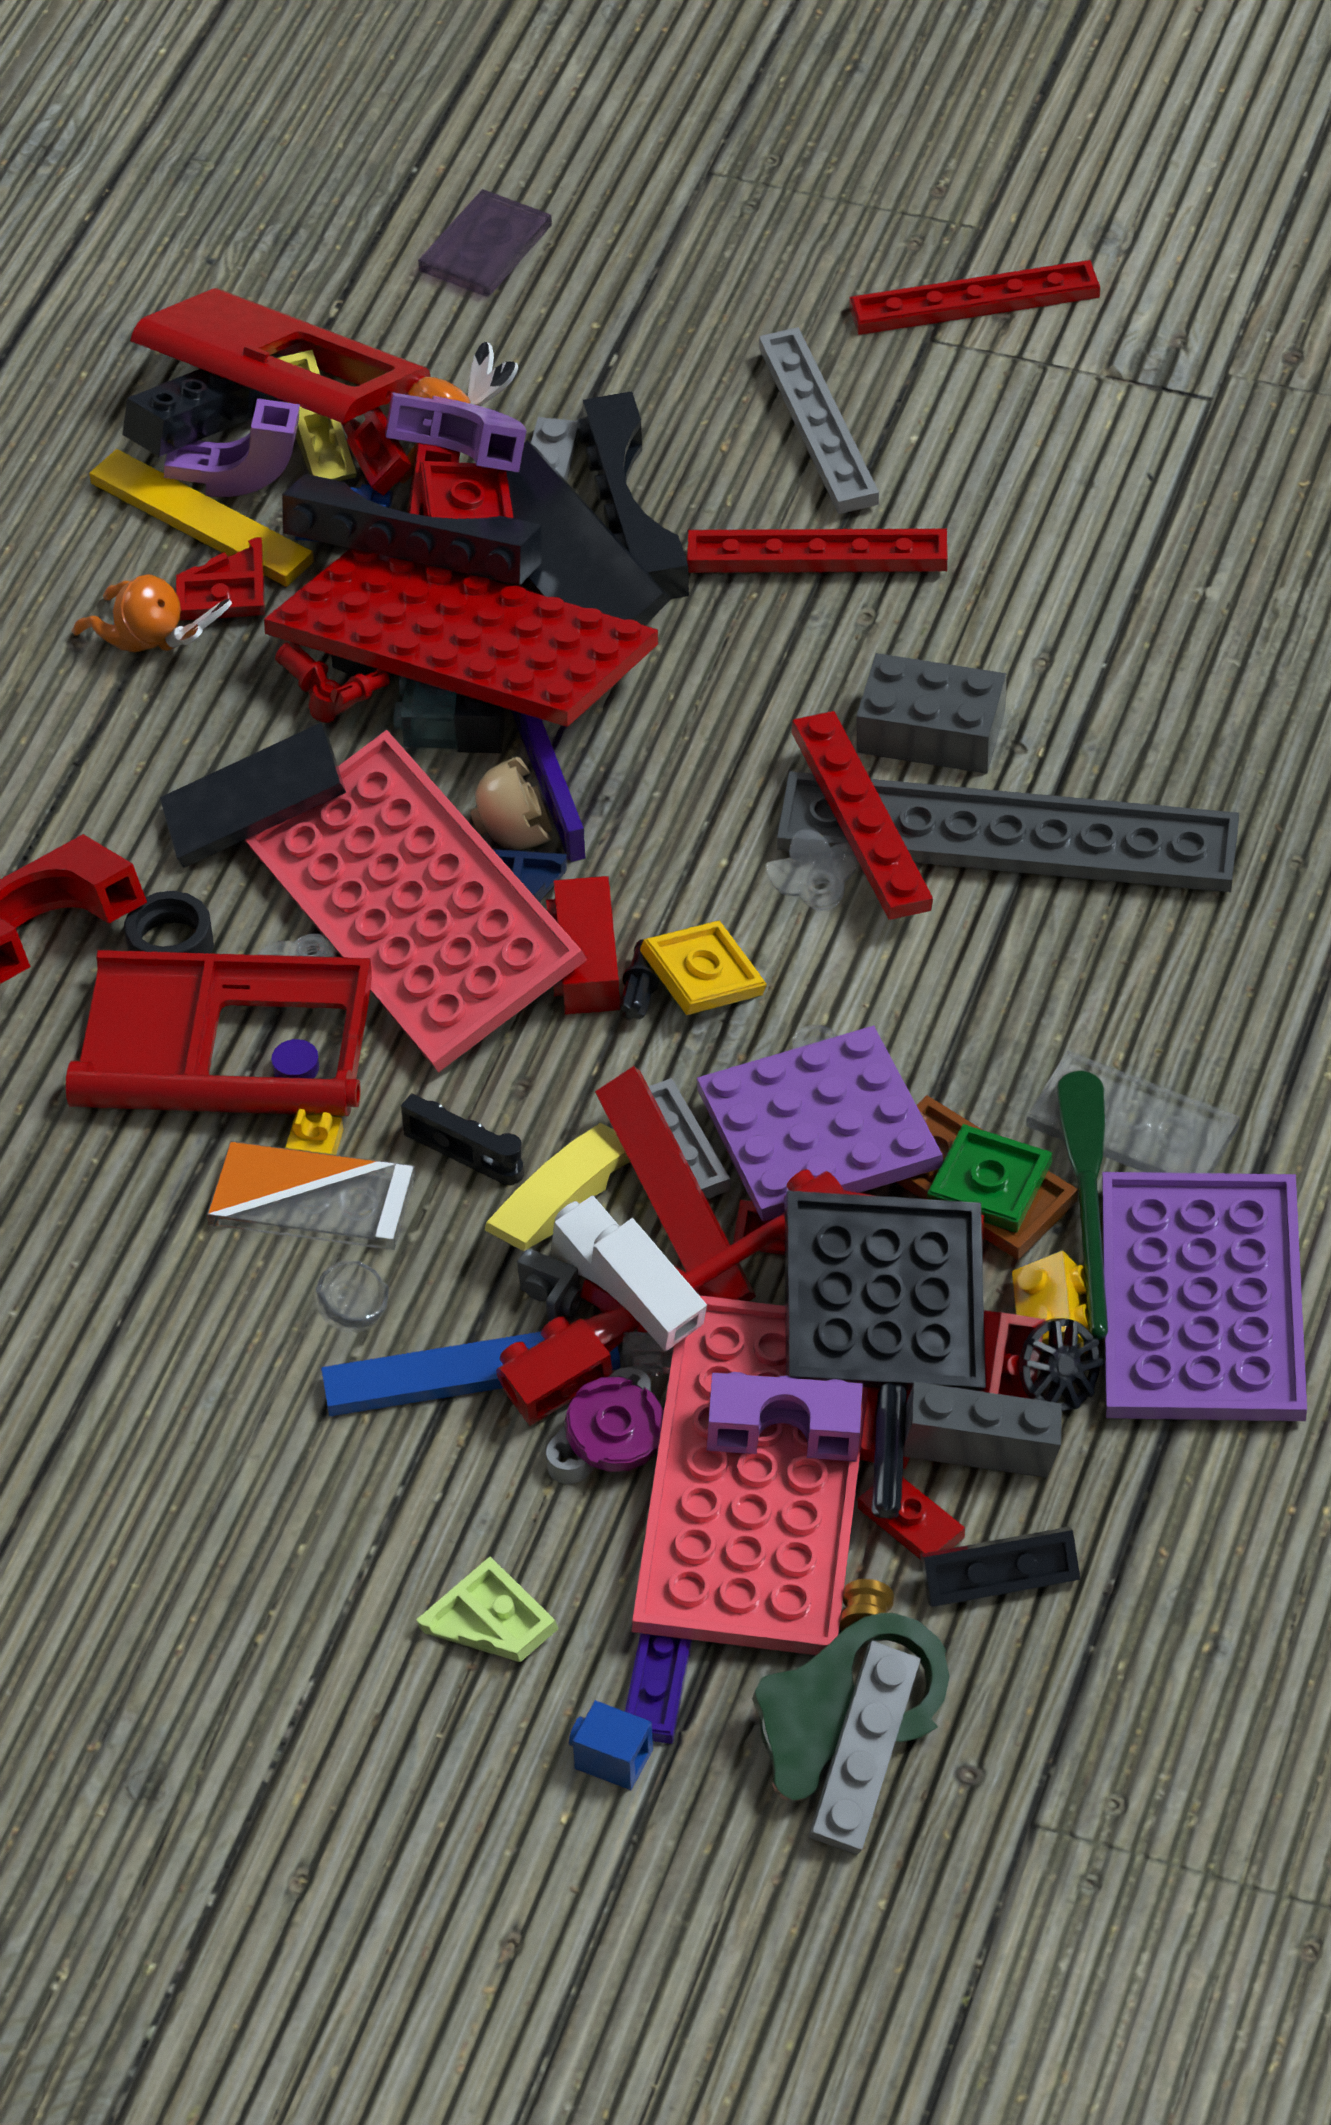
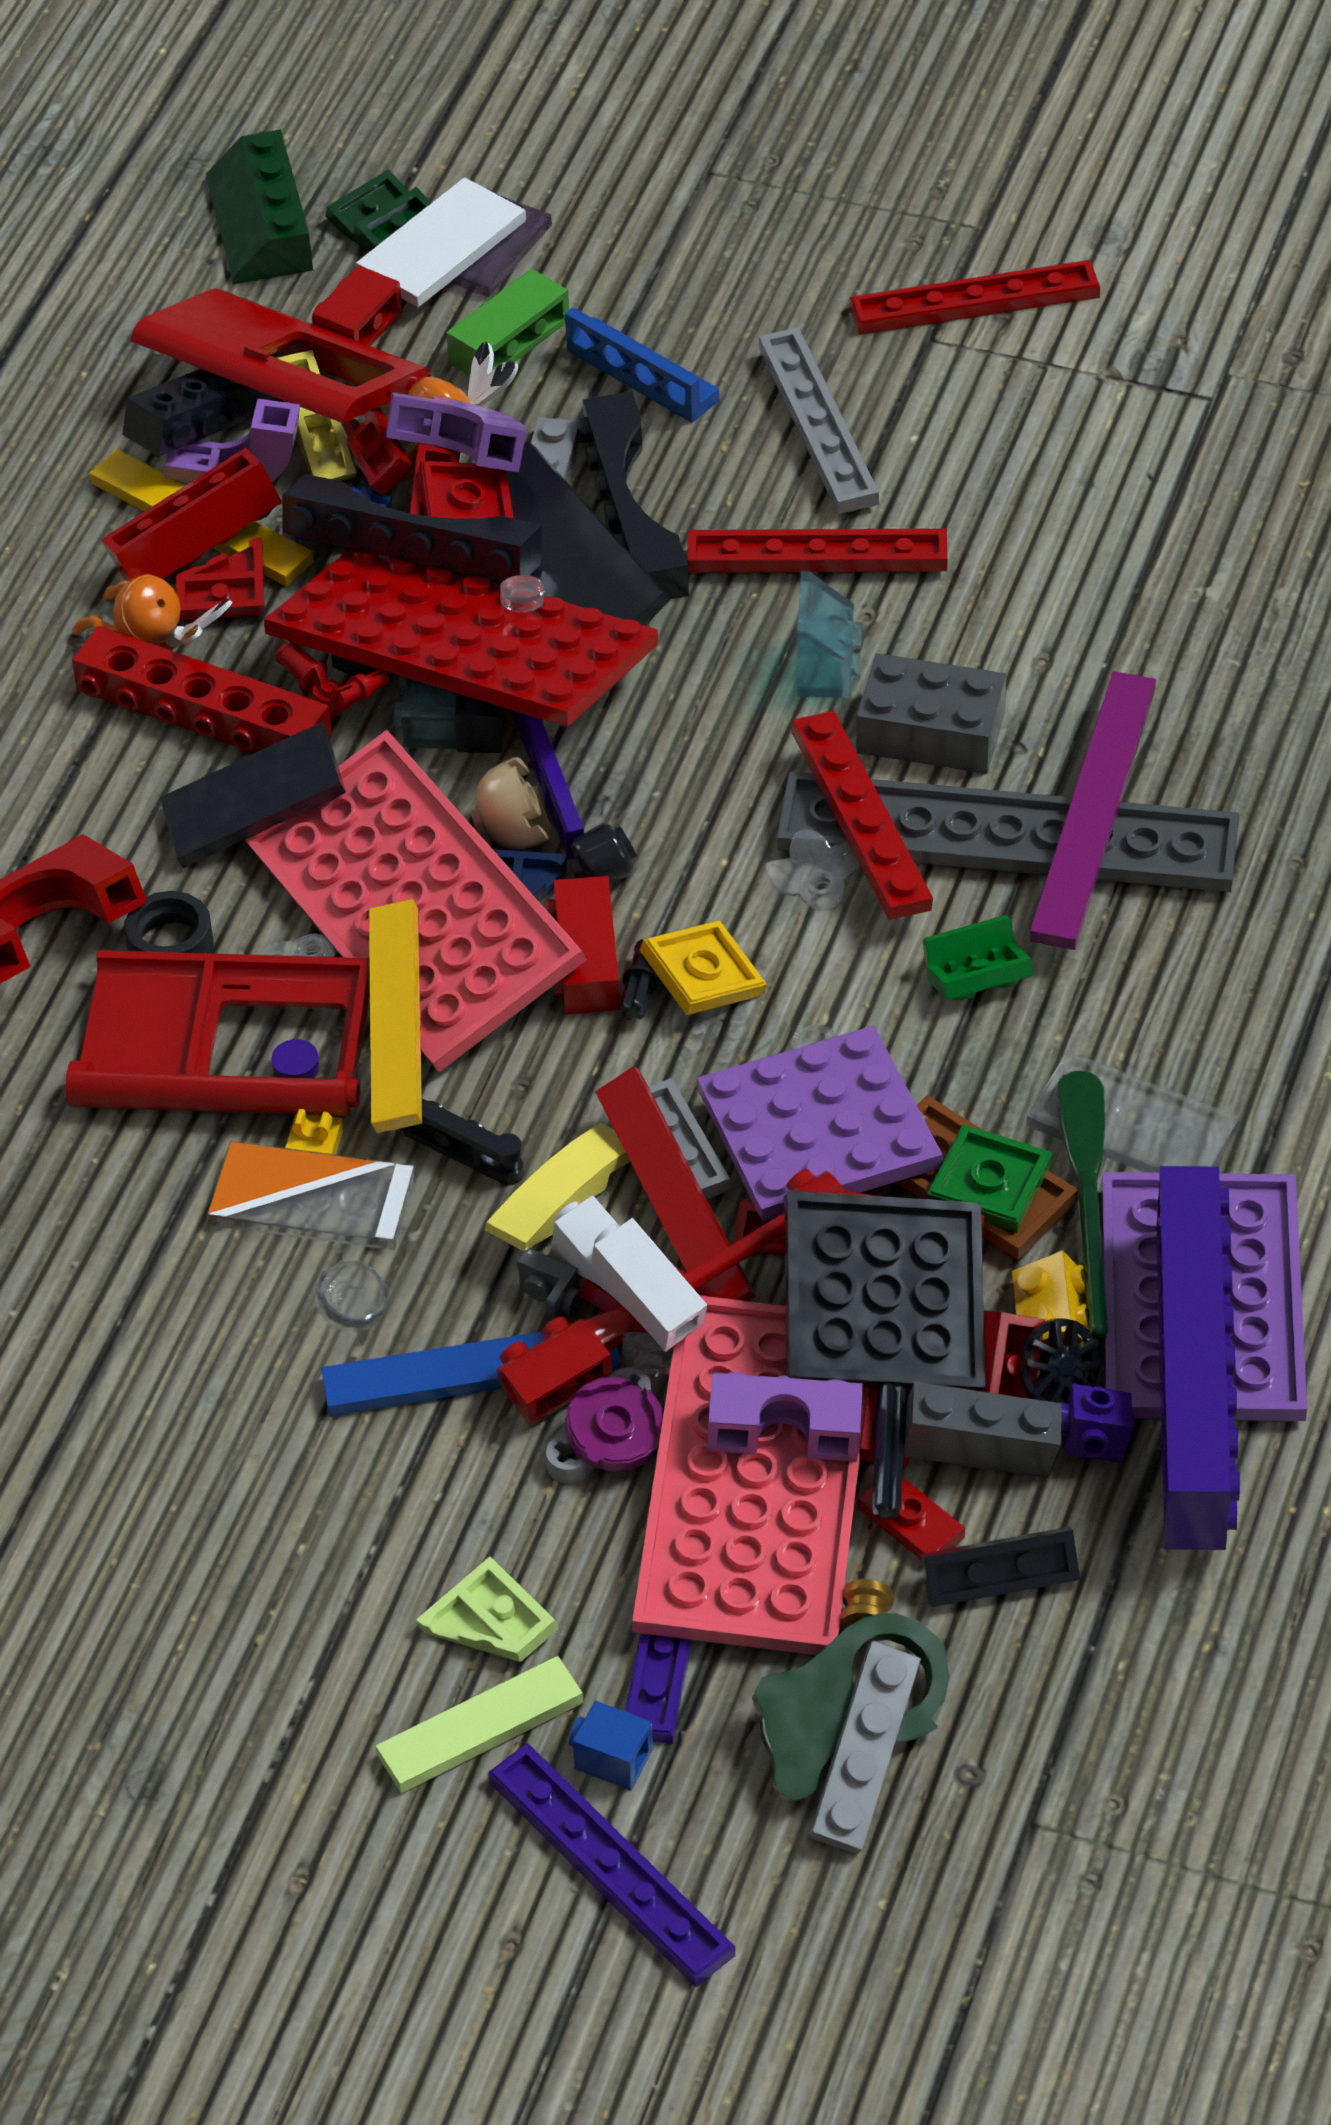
none -> red brick [72,625,332,753]
none -> red brick [101,448,282,581]
none -> dark green slope [206,129,313,284]
none -> red brick [312,265,403,346]
none -> dark green slope [325,169,431,252]
none -> white tile [356,177,526,307]
none -> yellow tile [369,899,422,1133]
none -> yellowish green tile [376,1656,584,1793]
none -> bright green brick [446,268,569,376]
none -> dark purple tile [488,1743,736,1988]
none -> clear tile [500,575,545,612]
none -> blue fence [565,307,719,423]
none -> black head [567,823,638,886]
none -> clear light blue slope [797,571,863,698]
none -> green bracket [922,915,1034,1000]
none -> magenta tile [1030,671,1156,950]
none -> dark purple brick [1060,1384,1133,1463]
none -> dark purple brick [1156,1166,1240,1550]

